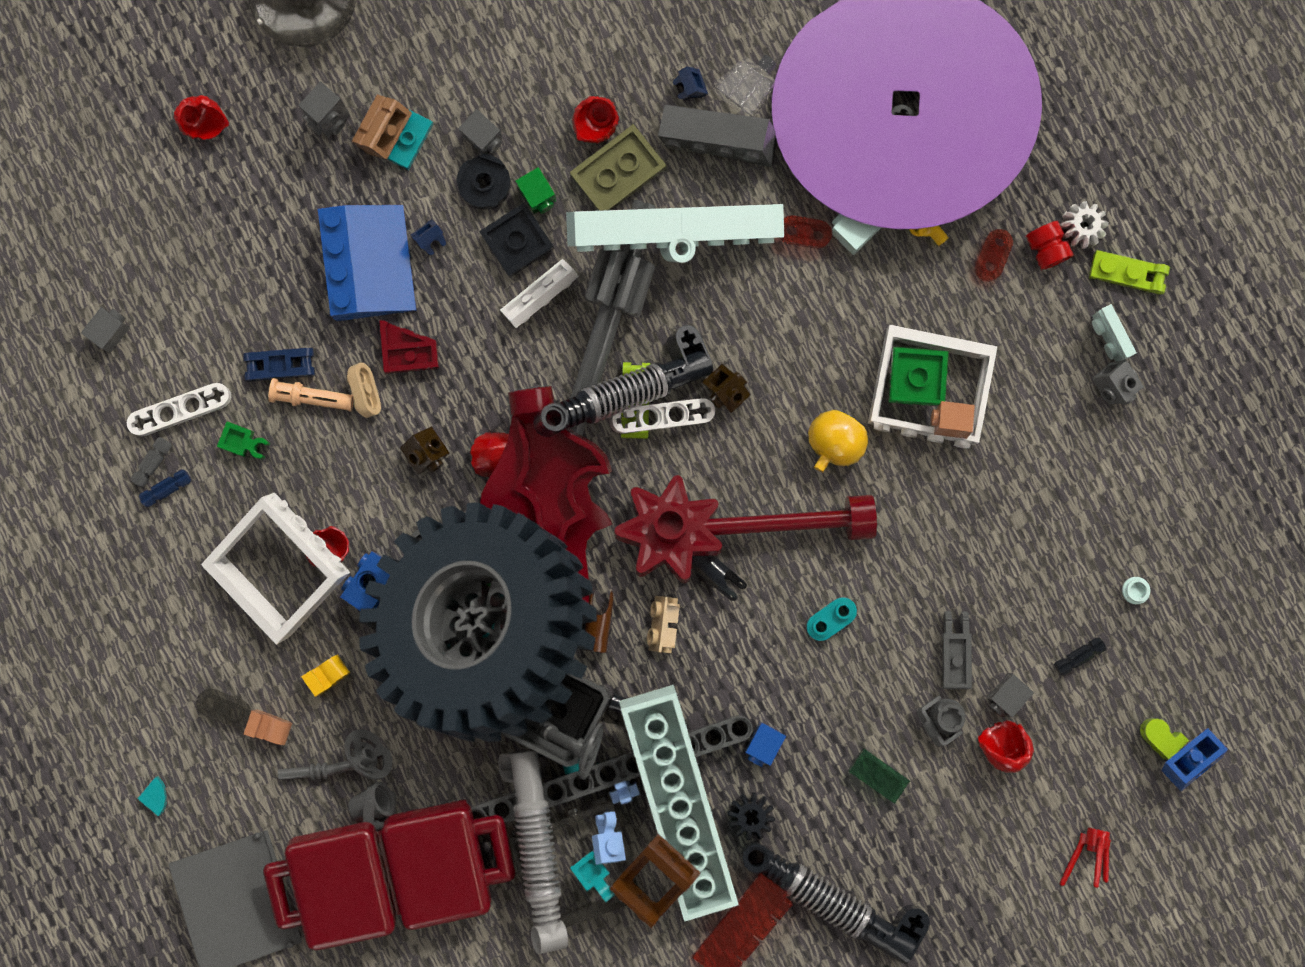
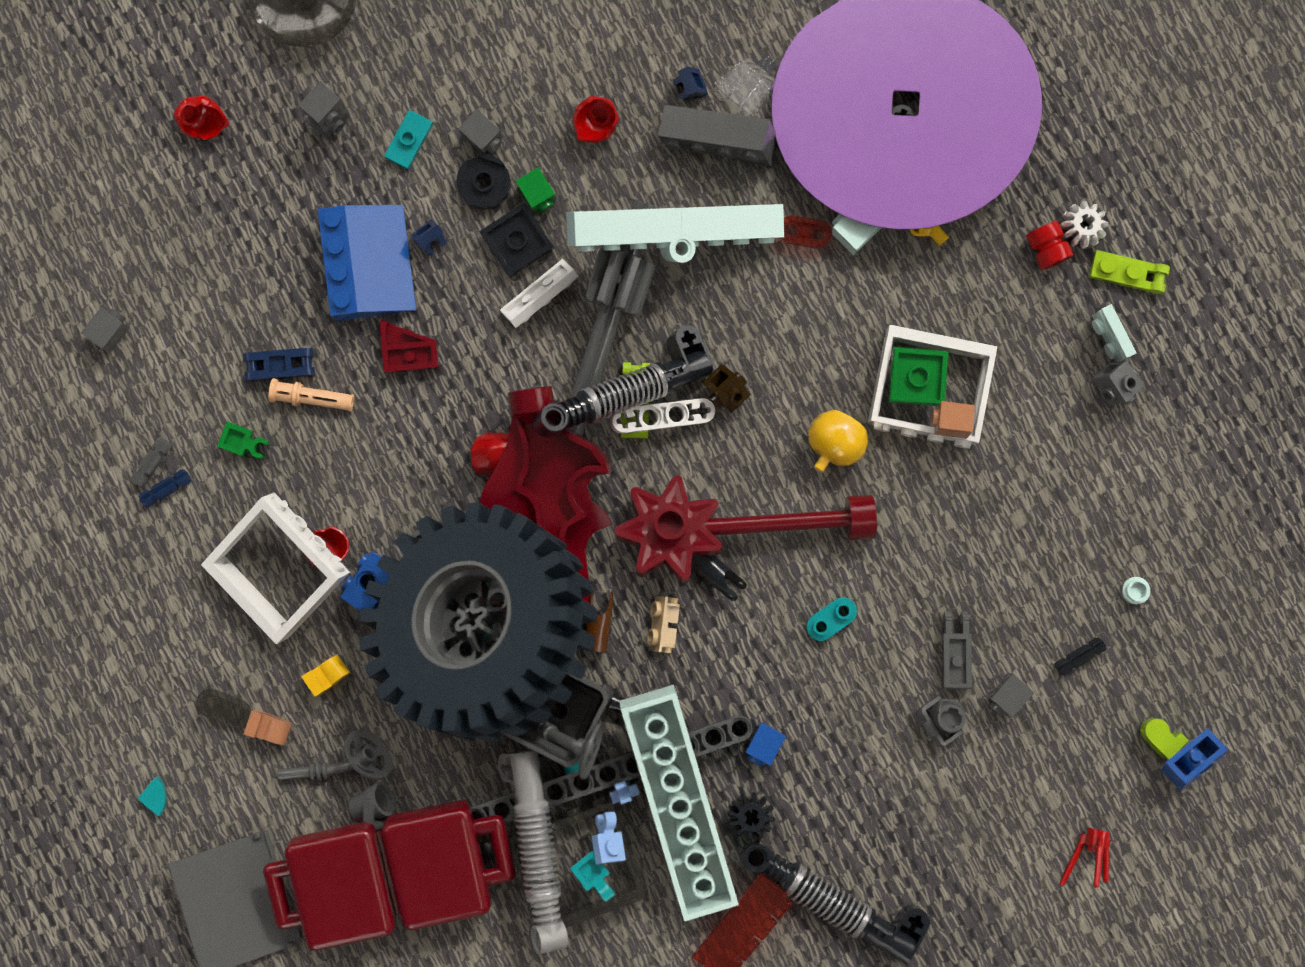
white beam [127,383,231,436] -> none
tan plate [347,363,381,418] -> none
medium nougat brick [352,95,412,160] -> none
dark brown brick [400,426,450,475] -> none
olive plate [569,124,666,211] -> none
reddish brown window [609,833,701,928] -> none
clear green plate [848,748,910,804] -> none
clear red plate [975,229,1013,282] -> none
red hair [978,720,1034,773] -> none

